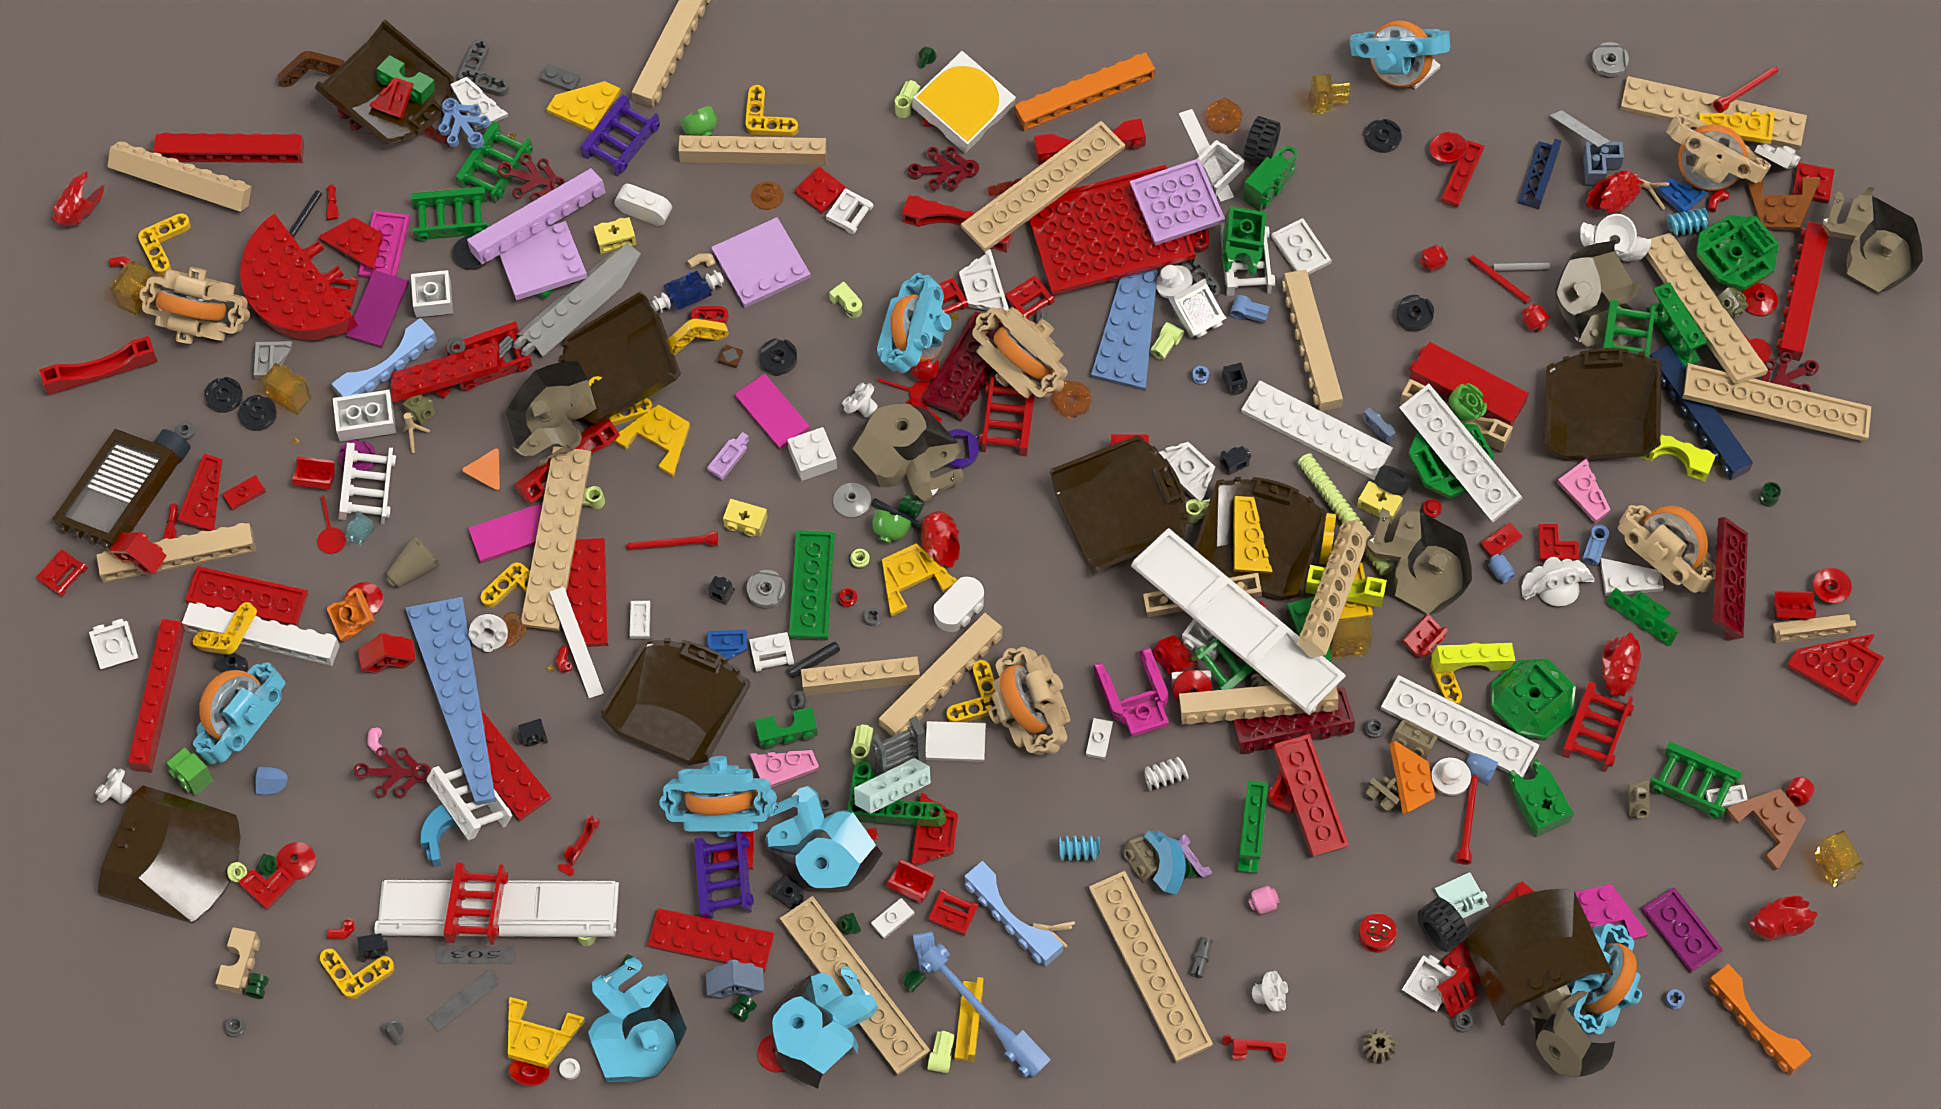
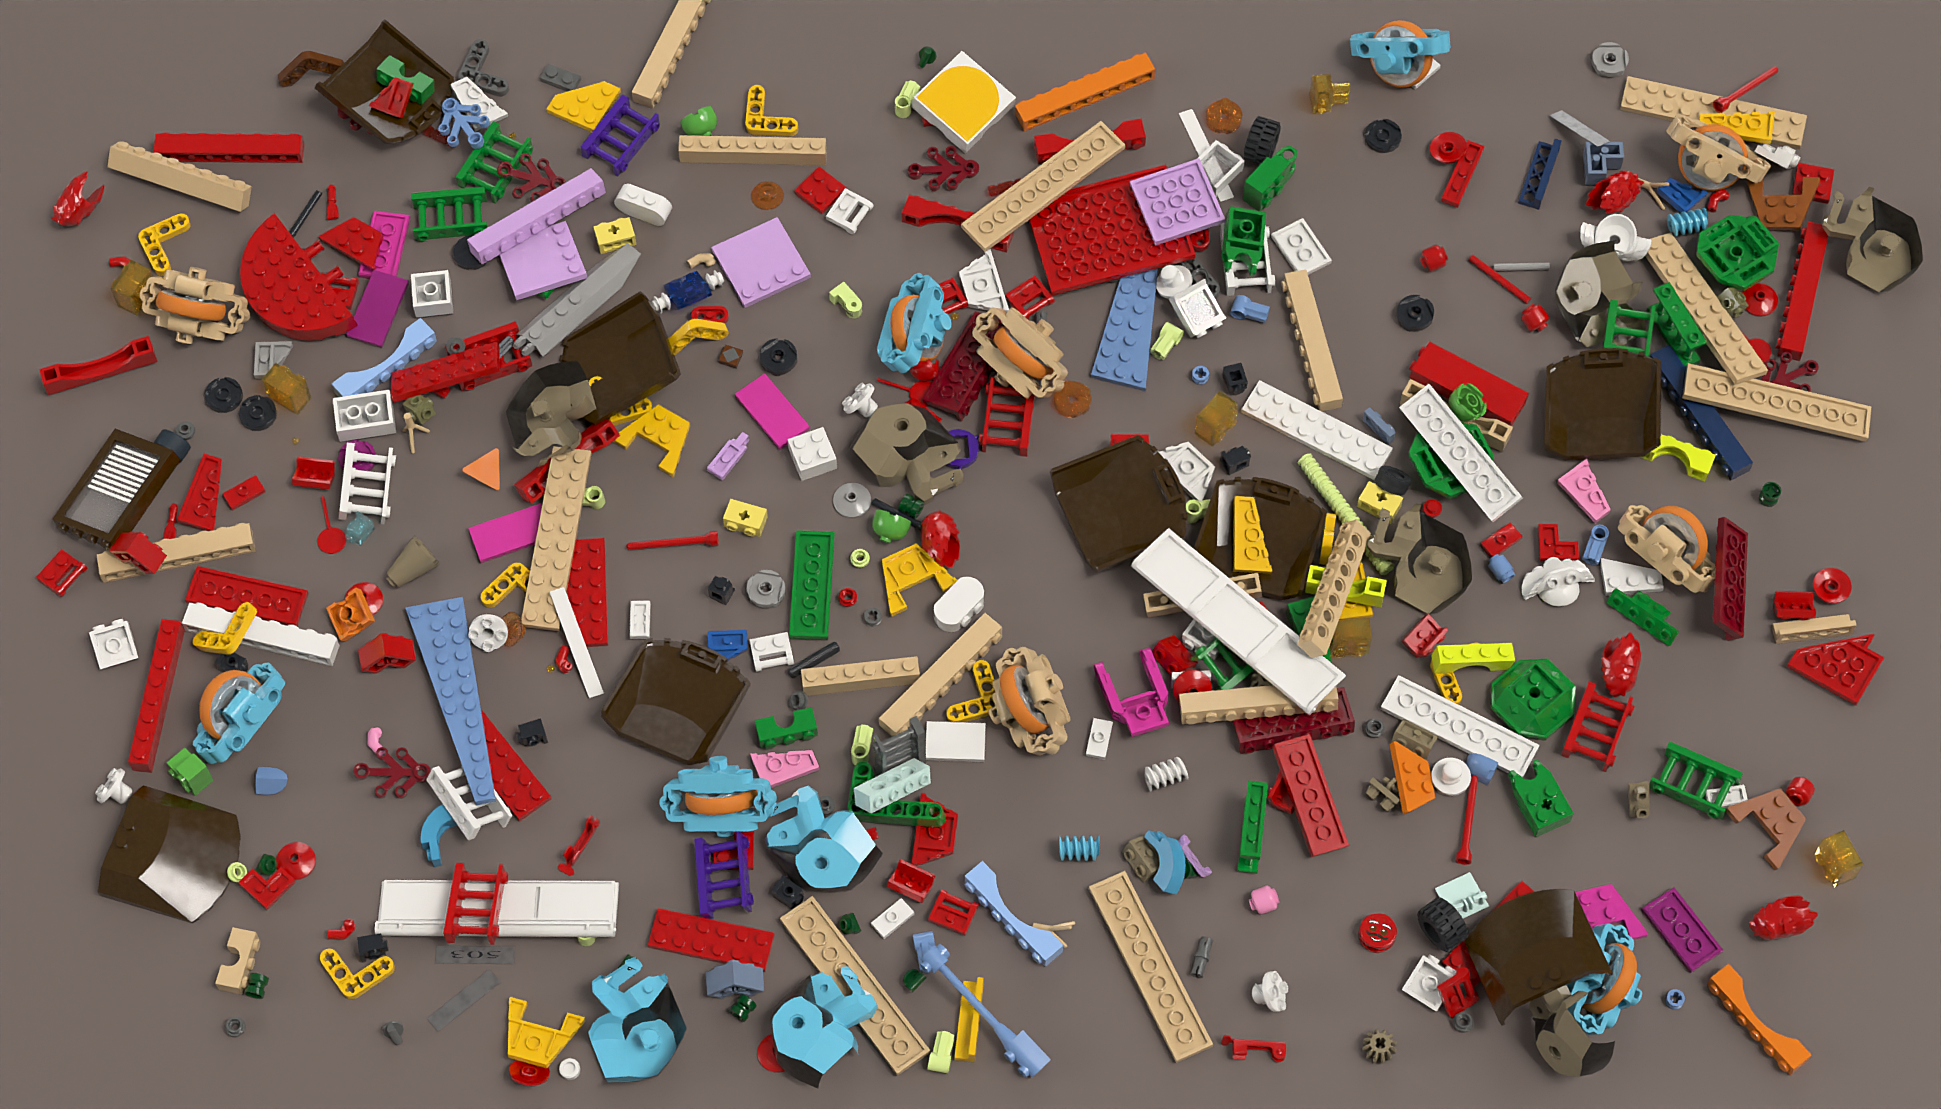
none -> clear yellow brick [1195,391,1238,447]

